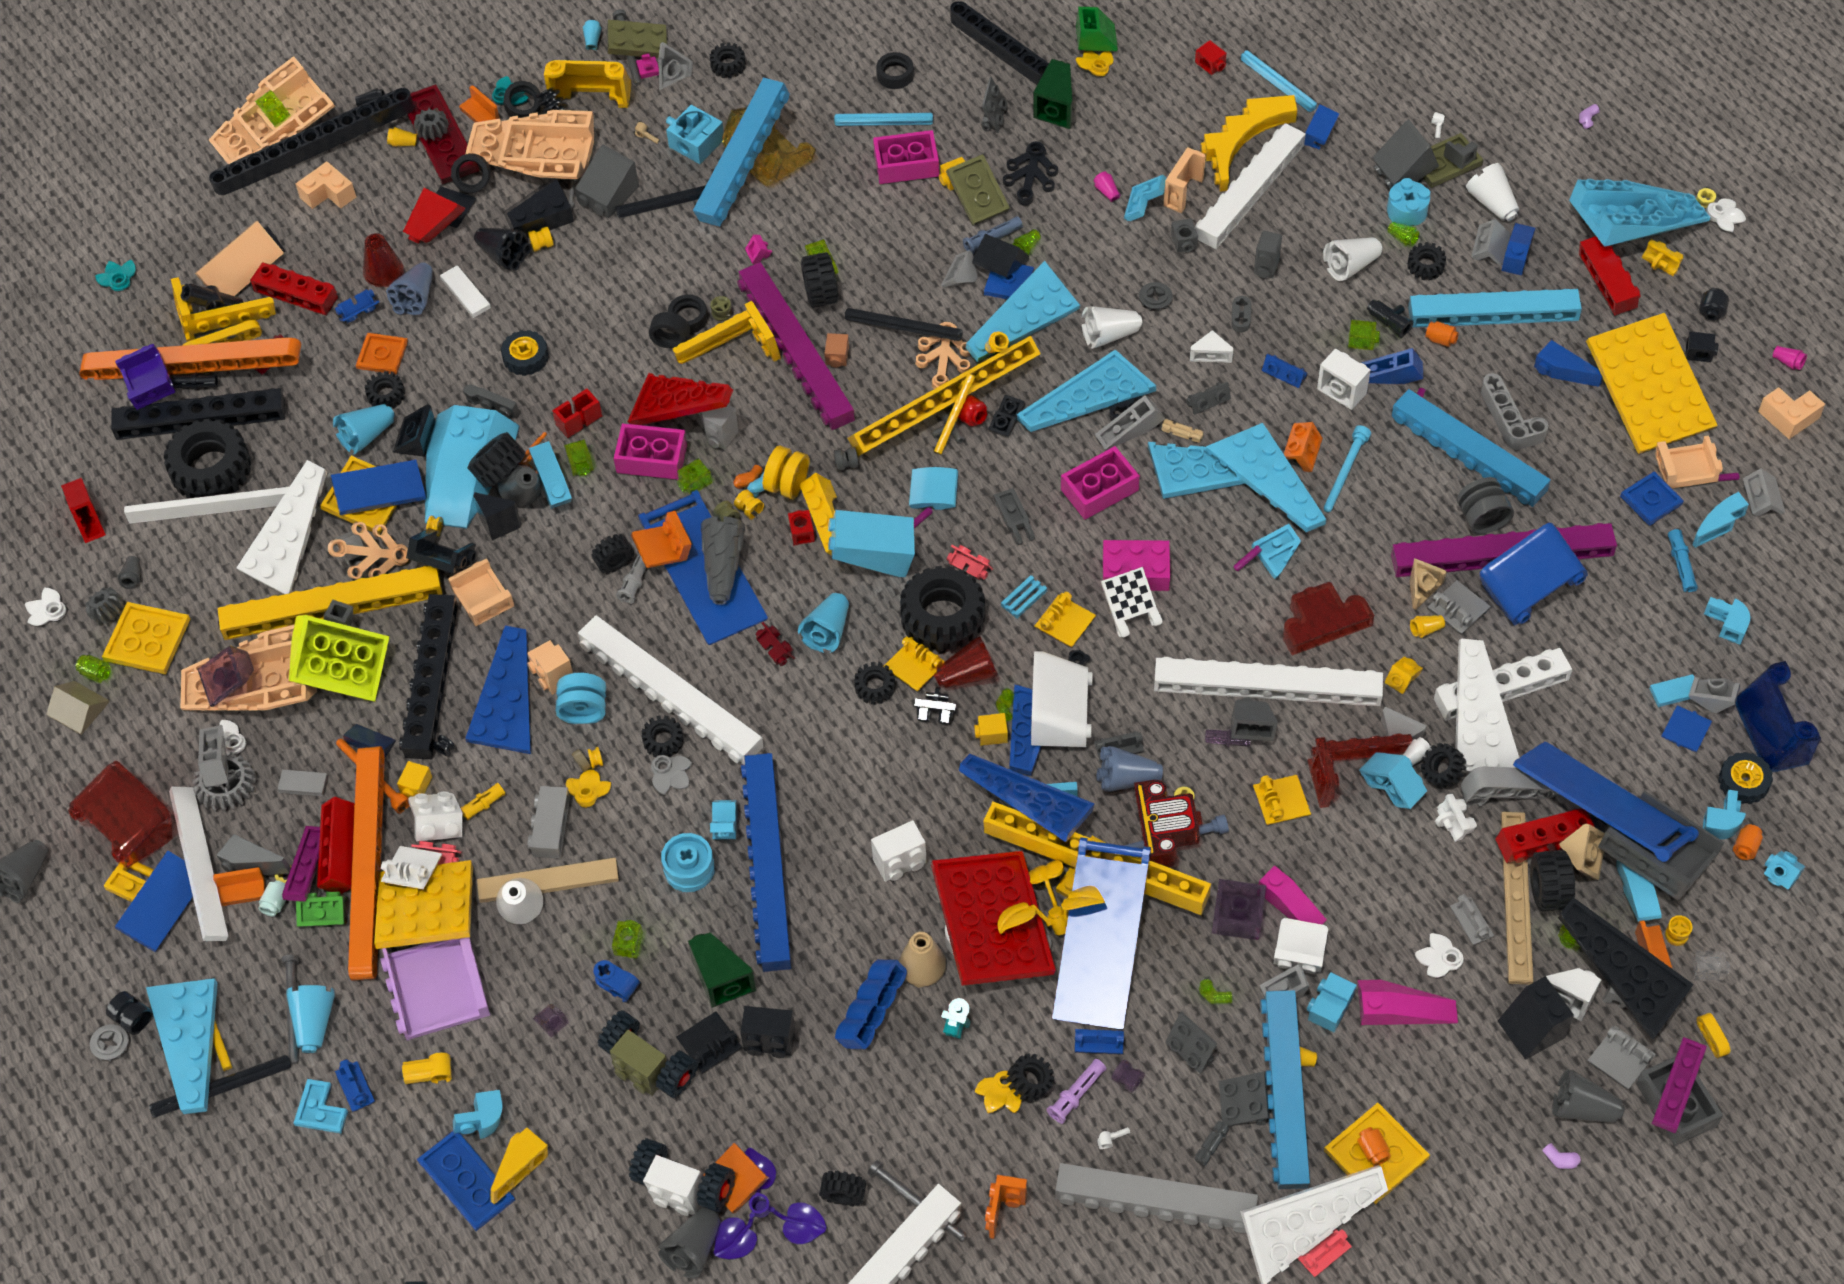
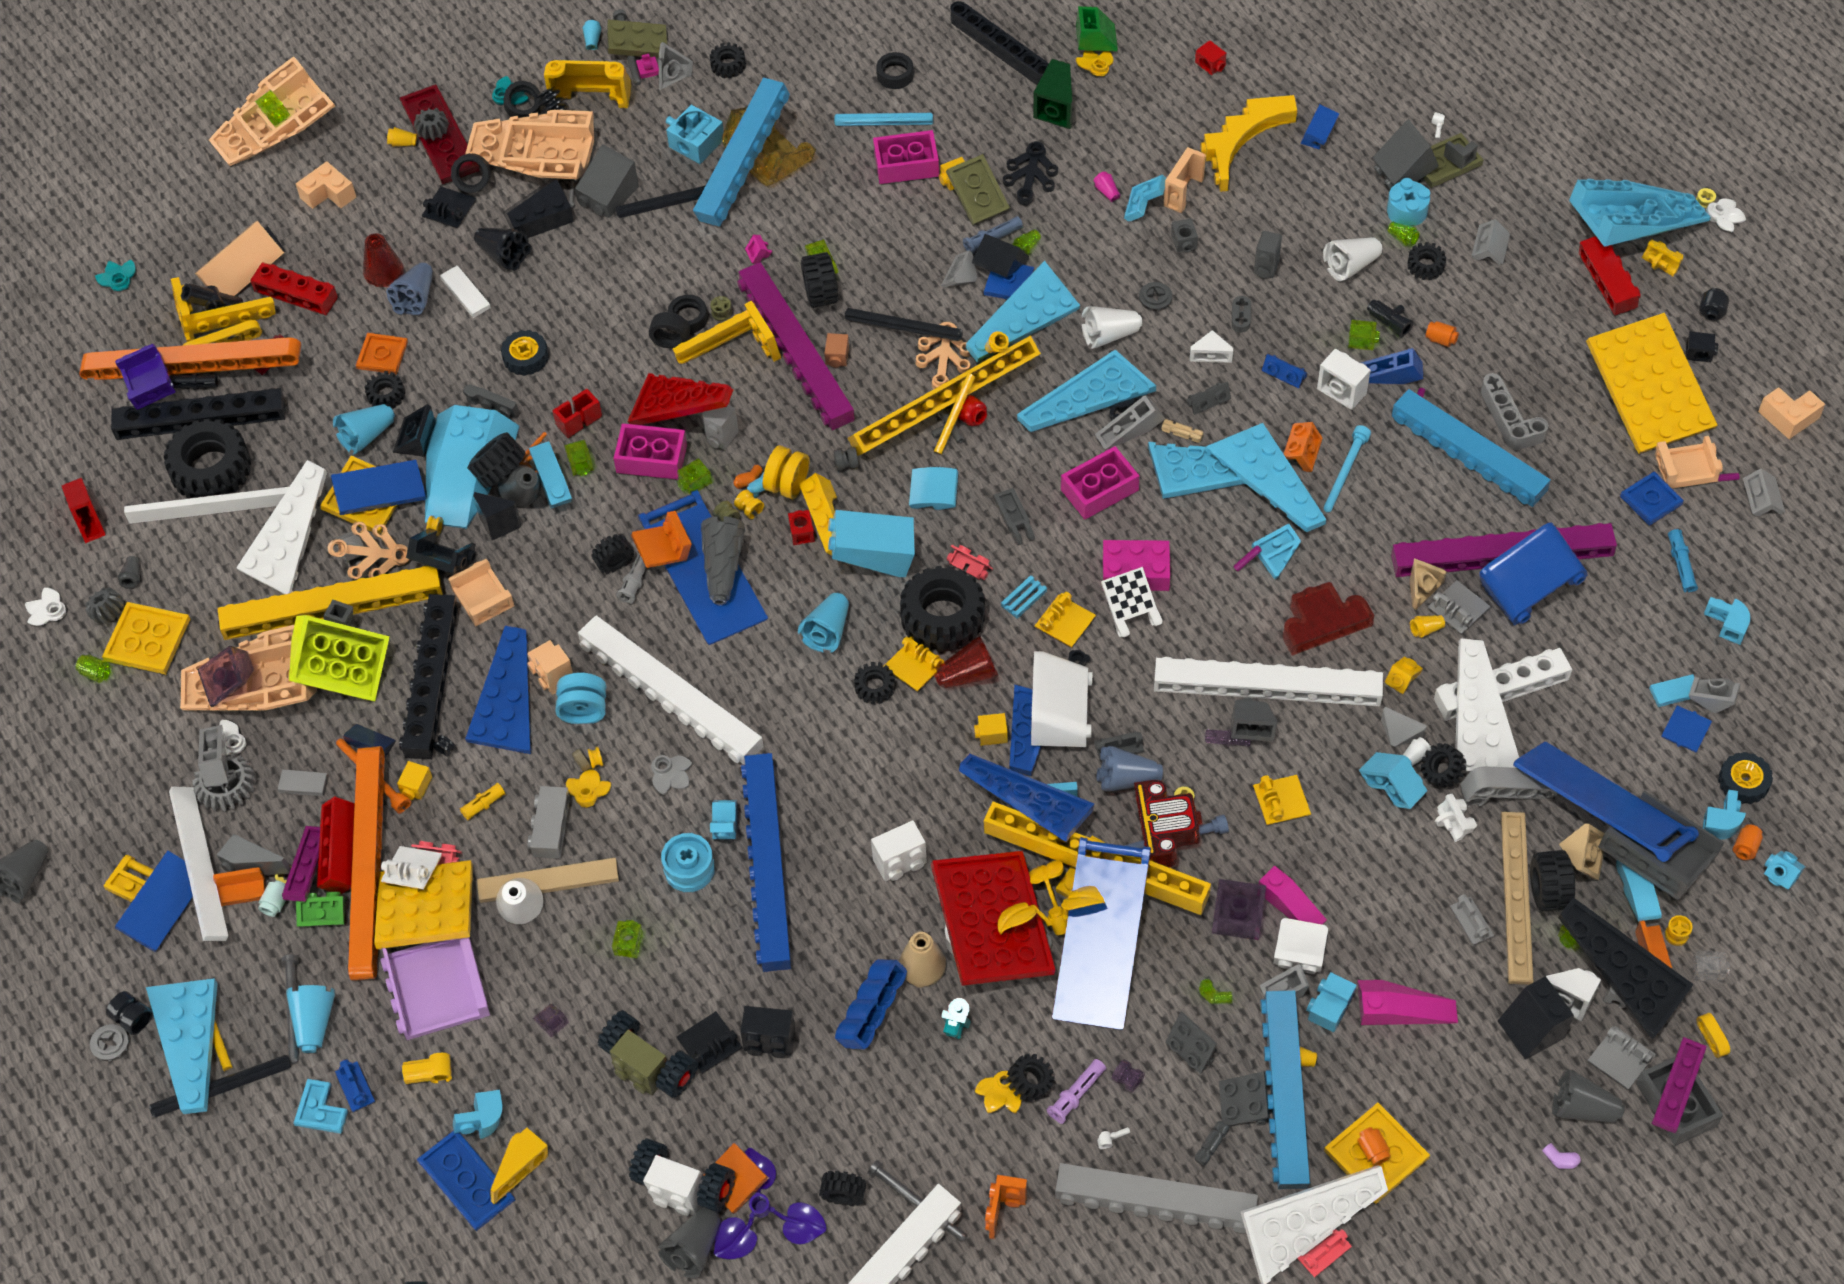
slope [46,681,110,735] -> none
clear red windscreen [68,761,172,868] -> none
black beam [209,88,415,195] -> none
blue hinge [334,289,380,323] -> none
black cone [355,88,385,107] -> none
red slope [403,188,465,244] -> none
white bracket [408,791,462,842] -> none
orange panel [459,85,500,123] -> none
yellow wheel [528,227,554,252] -> none
blue piece [593,960,640,1003] -> none
tan hand [635,122,660,144] -> none
black tyre [641,715,684,758] -> none
dark green slope [688,932,756,1008] -> none
dark red hinge [755,622,795,666] -> none
magenta piece [914,507,933,529] -> none
hips [915,687,957,725] -> none
dark grey hinge [981,77,1007,133] -> none
black slope [988,395,1025,437] -> none
clear neon green arm [995,688,1014,721] -> none
blue hinge [1075,1029,1124,1054] -> none
white brick [1195,123,1306,249] -> none
medium azure axle [1241,50,1317,112] -> none
clear red bracket [1307,733,1412,808] -> none
medium azure brick [1408,289,1582,327] -> none
white plate [1415,933,1463,978] -> none
dark grey wheel [1457,477,1514,535] -> none
white cone [1466,163,1519,222] -> none
red brick [1495,808,1594,863] -> none
blue slope [1501,223,1535,276] -> none
blue slope [1534,340,1603,387] -> none
lavender arm [1579,104,1600,129] -> none
medium azure slope [1693,492,1749,548] -> none
clear blue windscreen [1735,661,1821,772] -> none
dark pink cone [1773,346,1807,370] -> none

